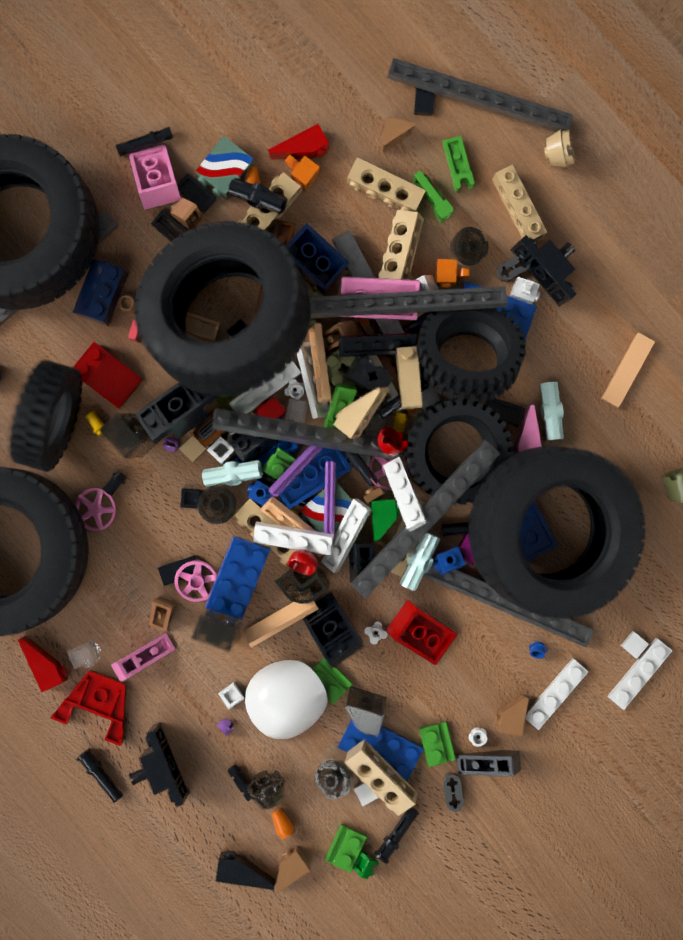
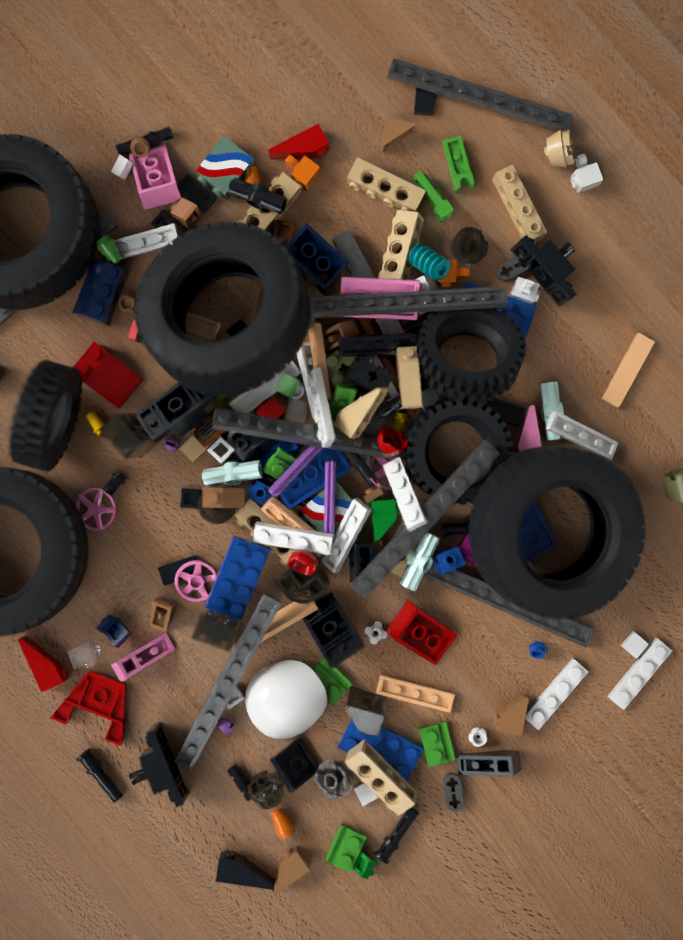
none -> bright green cone [96,235,123,265]
none -> dark blue bracket [97,615,132,648]
none -> white plate [106,224,179,263]
none -> white tile [111,155,133,180]
none -> medium nougat plate [130,137,150,157]
none -> flat silver plate [174,592,282,770]
none -> medium nougat slope [202,488,245,508]
none -> black plate [270,737,320,793]
none -> bright green tile [274,373,300,399]
none -> white plate [307,368,335,448]
none -> light nougat tile [376,674,455,713]
none -> teal piece [408,243,451,281]
none -> white plate [546,411,619,460]
none -> white brick [571,154,603,193]

